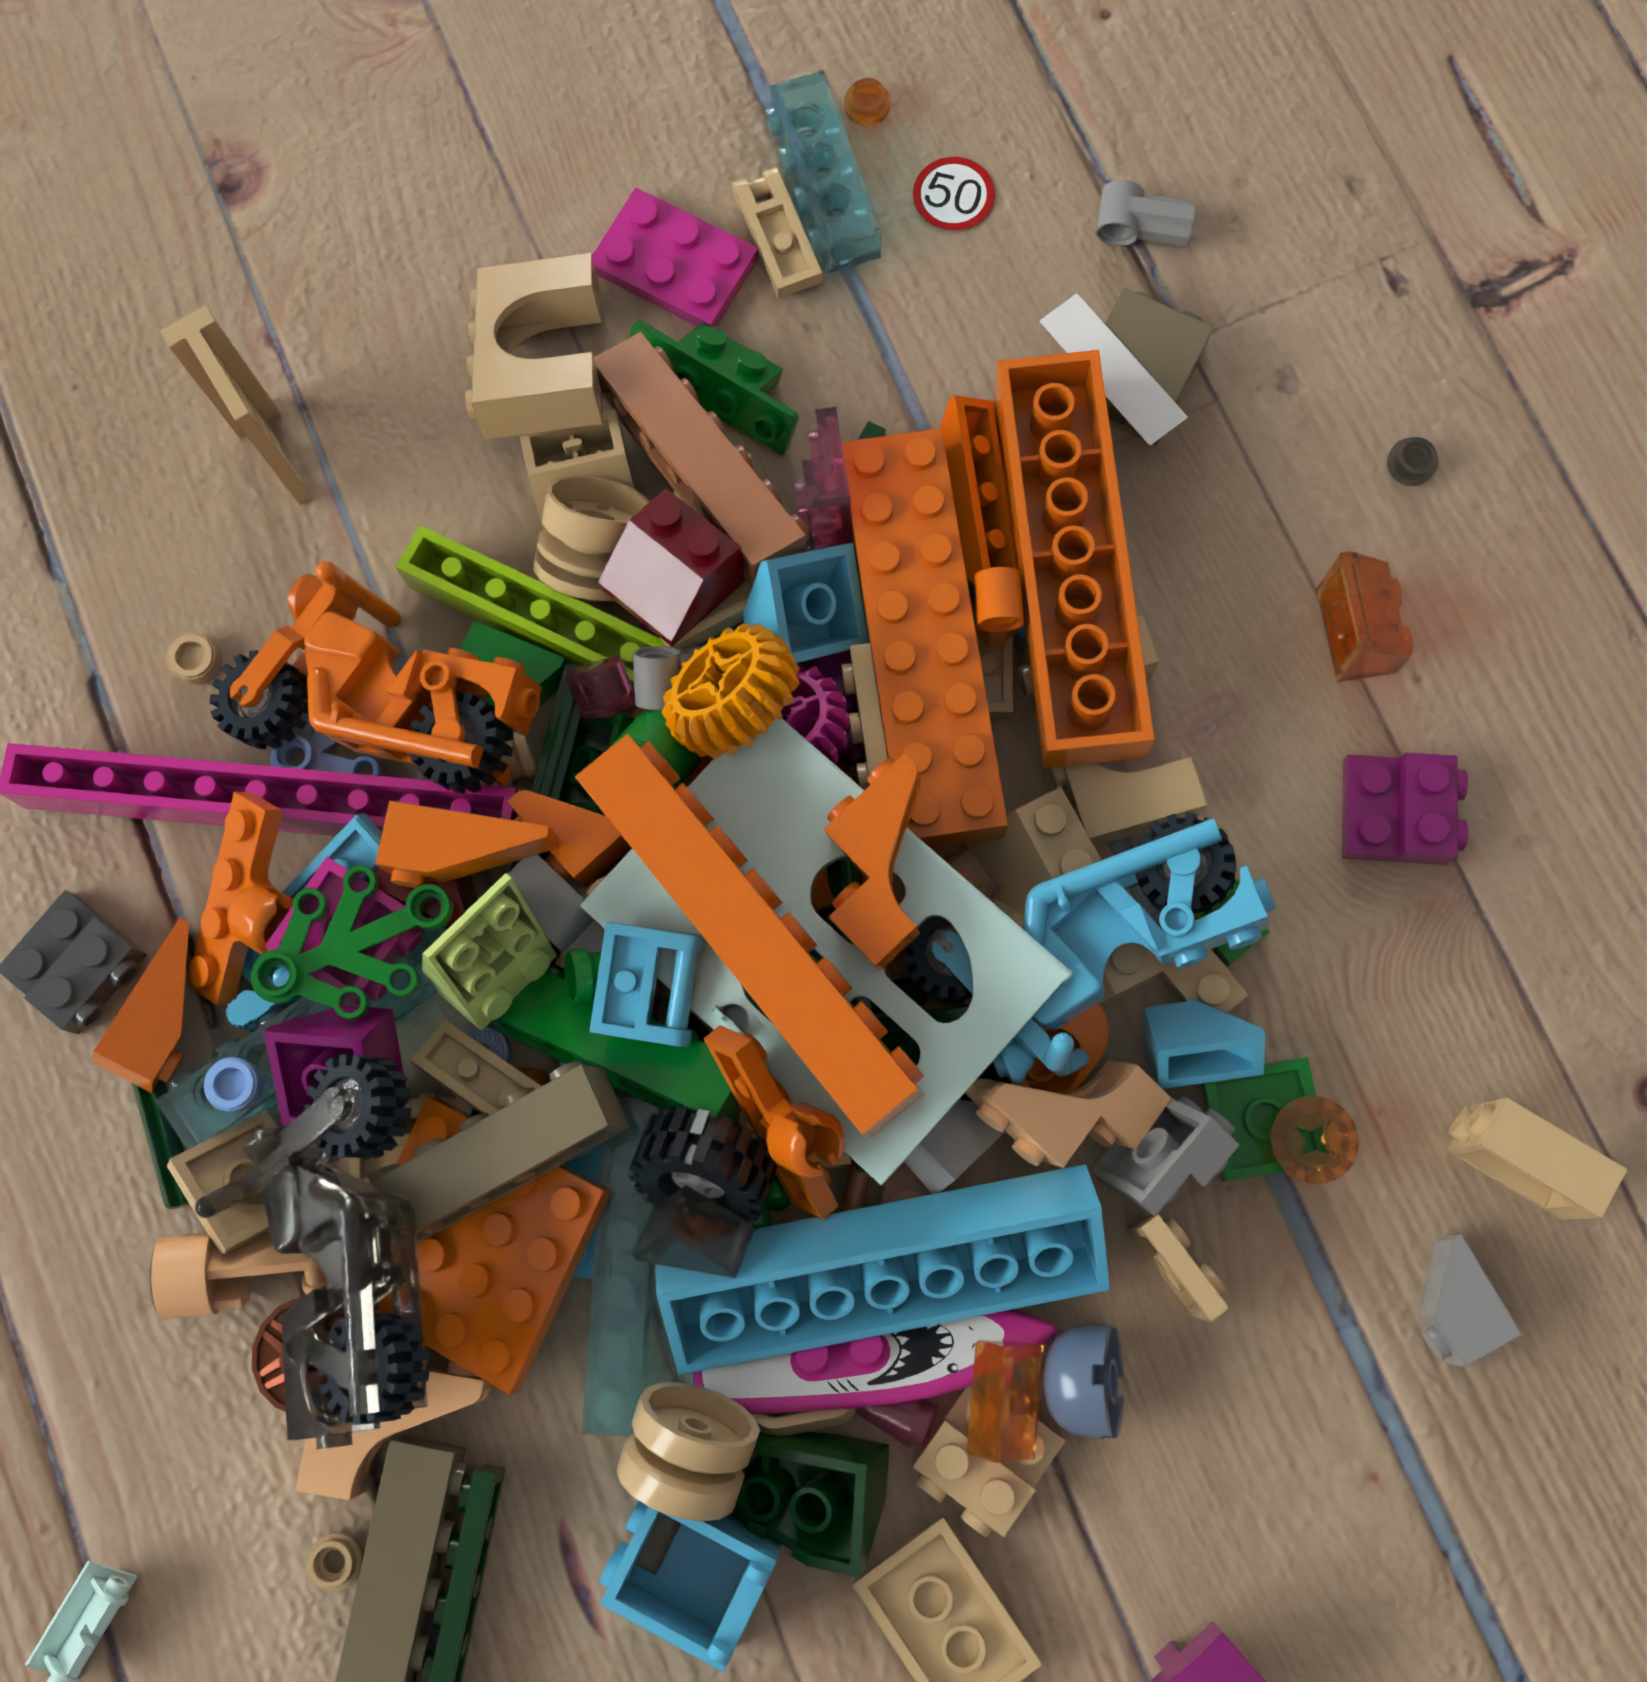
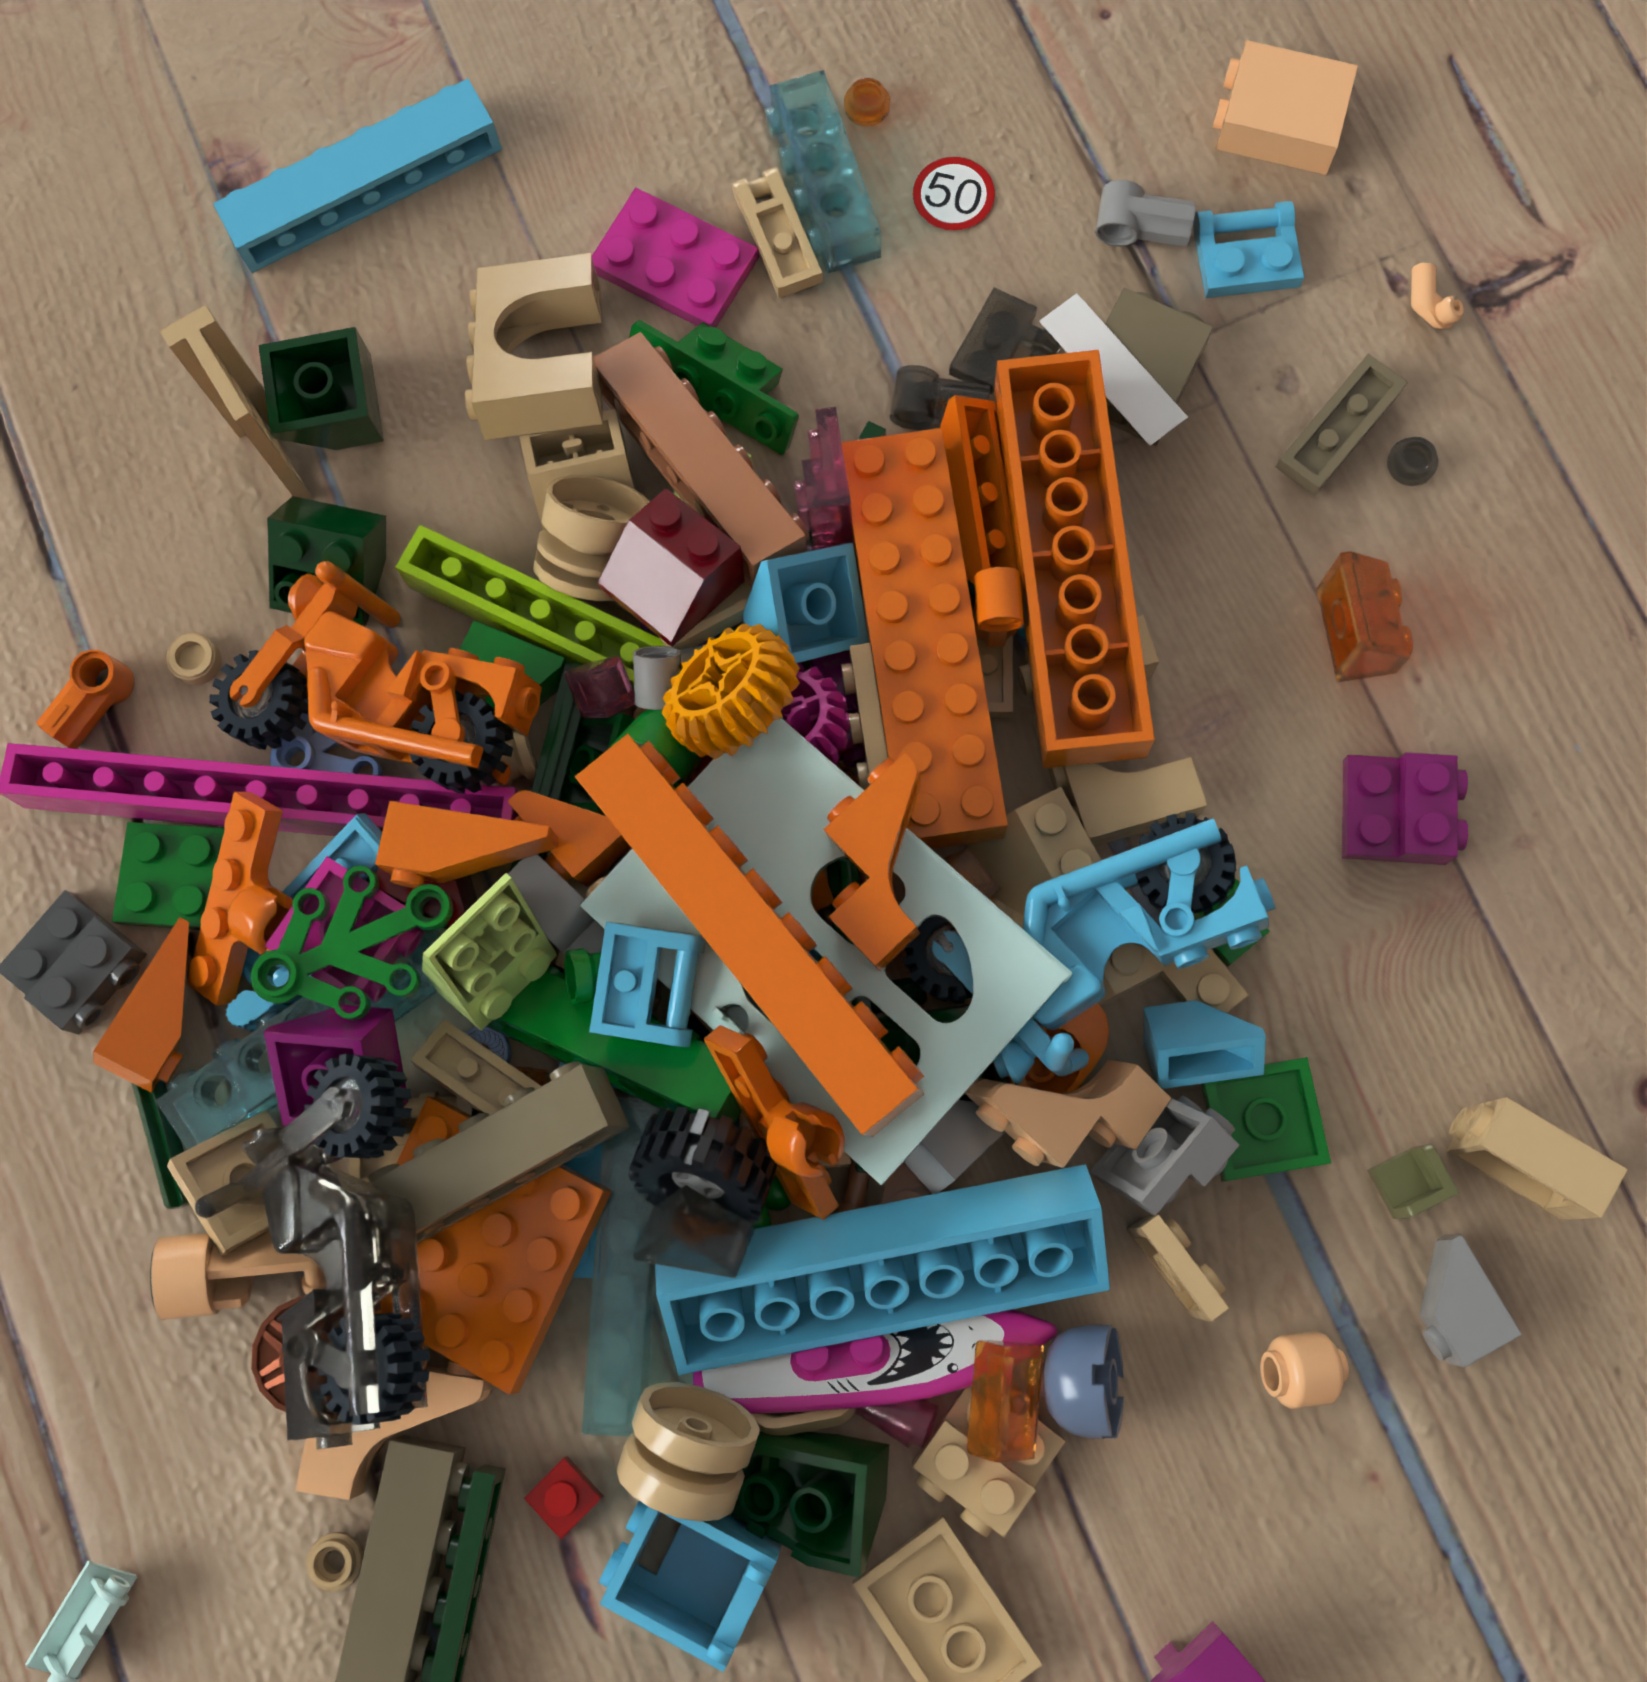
light blue tile [204,1057,263,1112] -> none
clear orange gear [1269,1096,1359,1184] -> none
none -> orange piece [36,649,135,749]
none -> green plate [112,822,225,930]
none -> medium azure brick [213,79,502,273]
none -> dark green slope [258,327,384,450]
none -> dark green slope [267,496,386,626]
none -> red plate [524,1456,604,1539]
none -> clear smoke piece [889,365,990,430]
none -> clear smoke plate [949,287,1061,395]
none -> medium azure plate [1193,201,1304,298]
none -> light nougat brick [1212,40,1358,175]
none -> light nougat head [1260,1331,1349,1409]
none -> dark tan plate [1276,354,1408,496]
none -> olive panel [1367,1144,1459,1219]
none -> light nougat arm [1411,263,1464,329]

